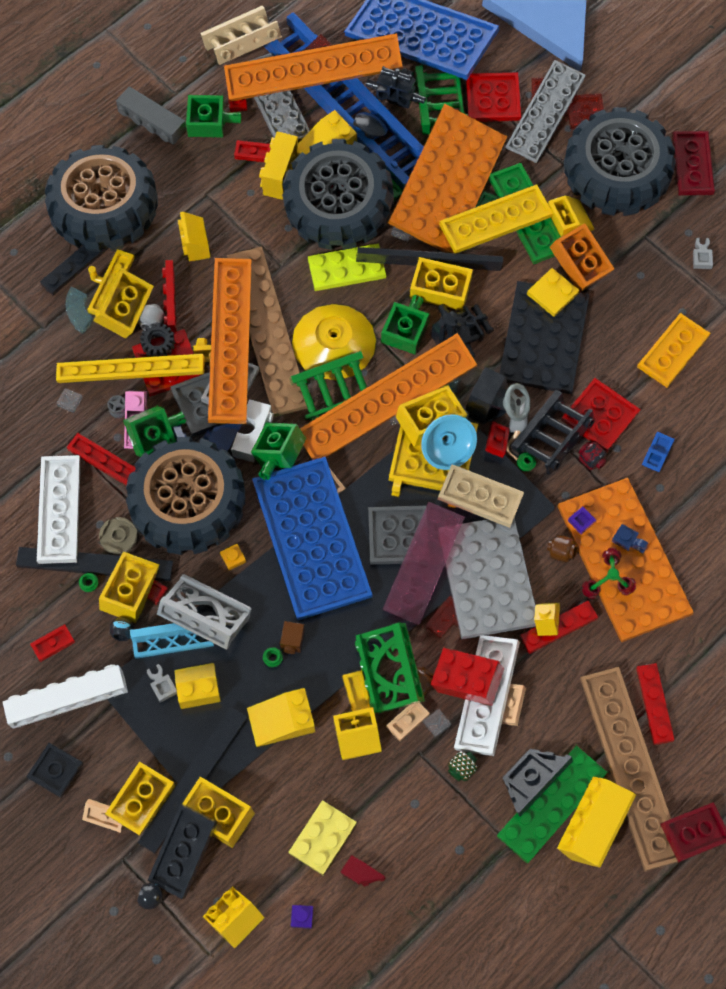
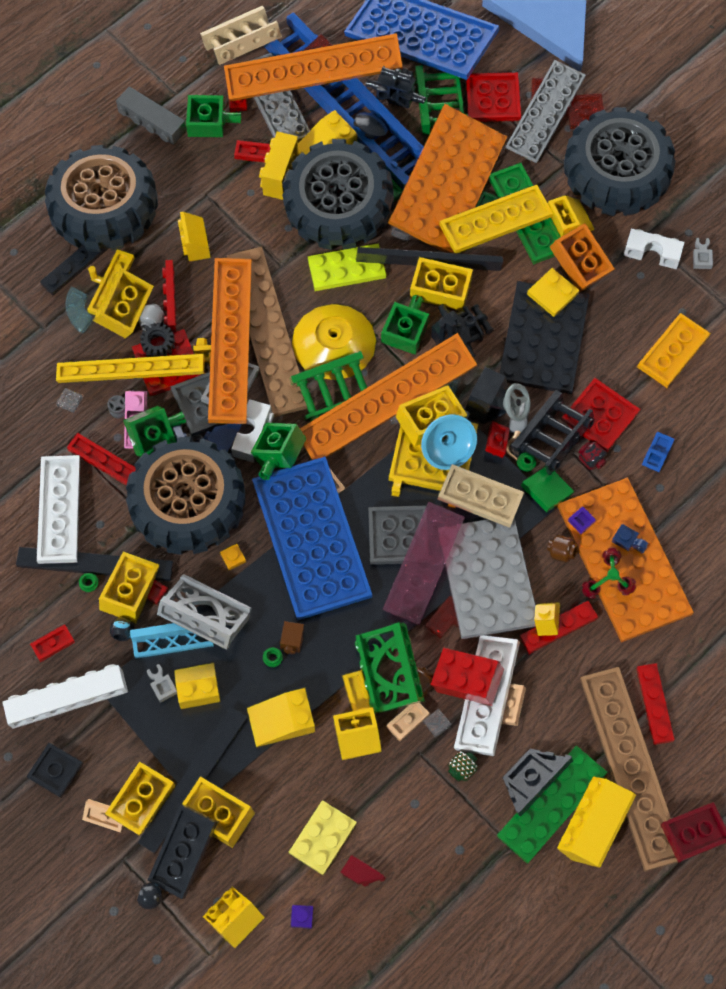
dark tan tile [99,517,138,555] -> none
dark red tile [672,131,715,196] -> none
none -> green tile [521,467,574,512]
none -> white arch [624,229,684,269]

